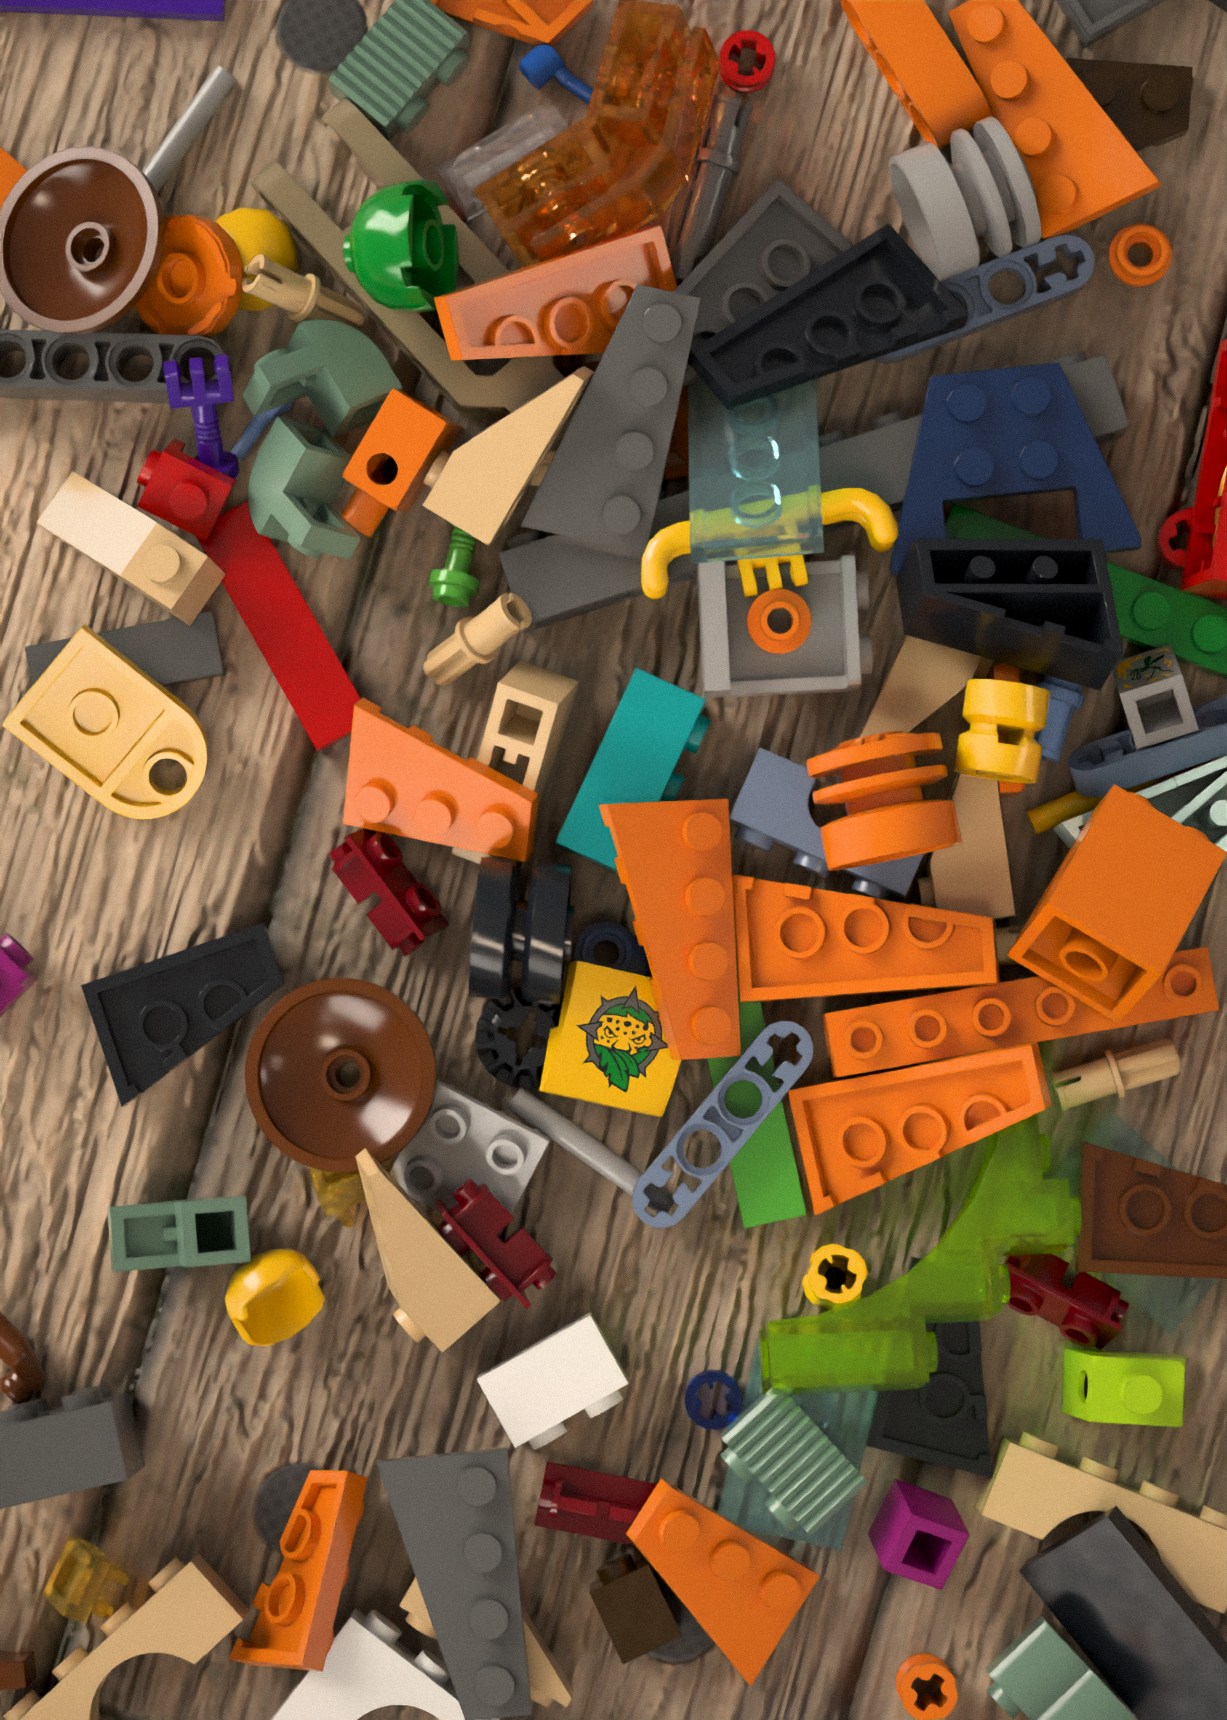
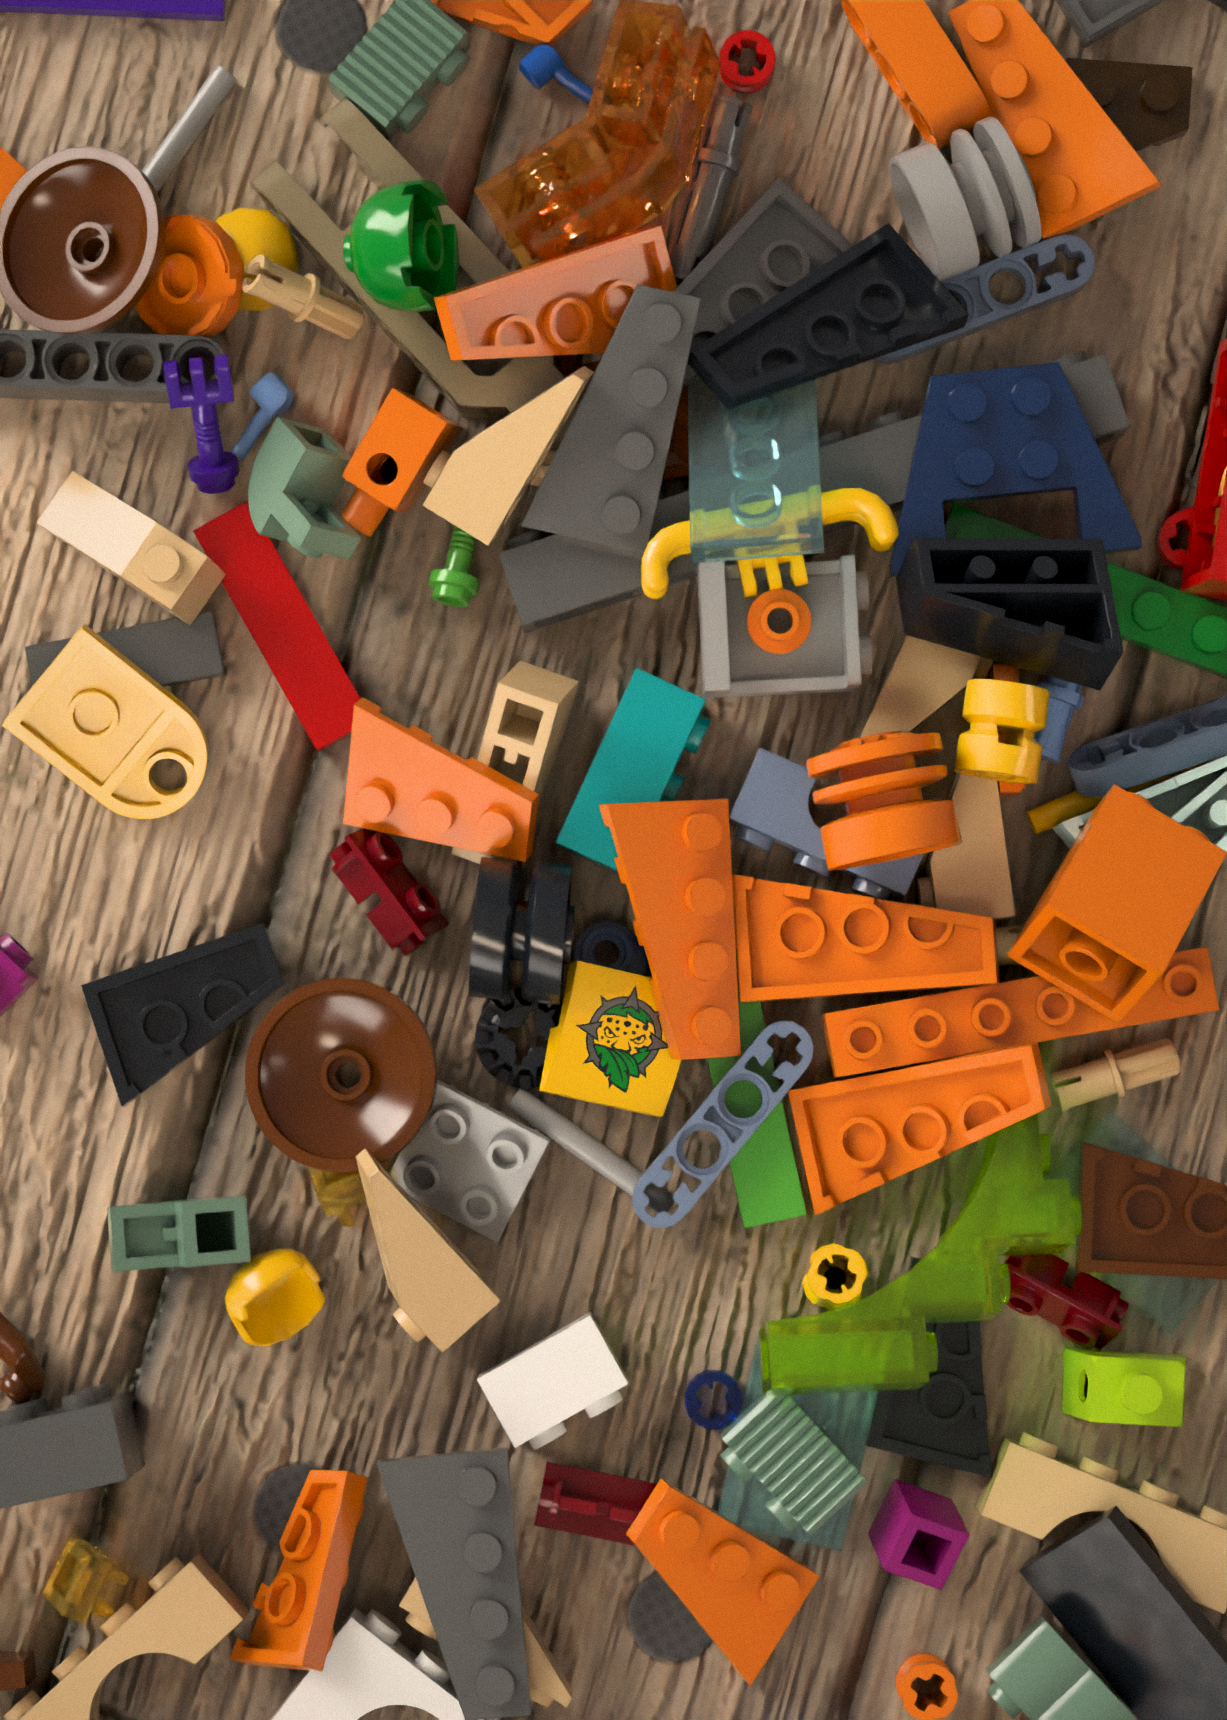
red bracket [136,438,237,541] -> none
sand green brick [242,319,403,438] -> none
tan axle [423,592,532,686] -> none
dark red hinge [435,1178,556,1309] -> none
clear bracket [437,105,575,221] -> none
dark brown brick [589,1554,682,1664] -> none
orange plate [1108,223,1172,287] -> none
light grey brick [1112,644,1199,749] -> none

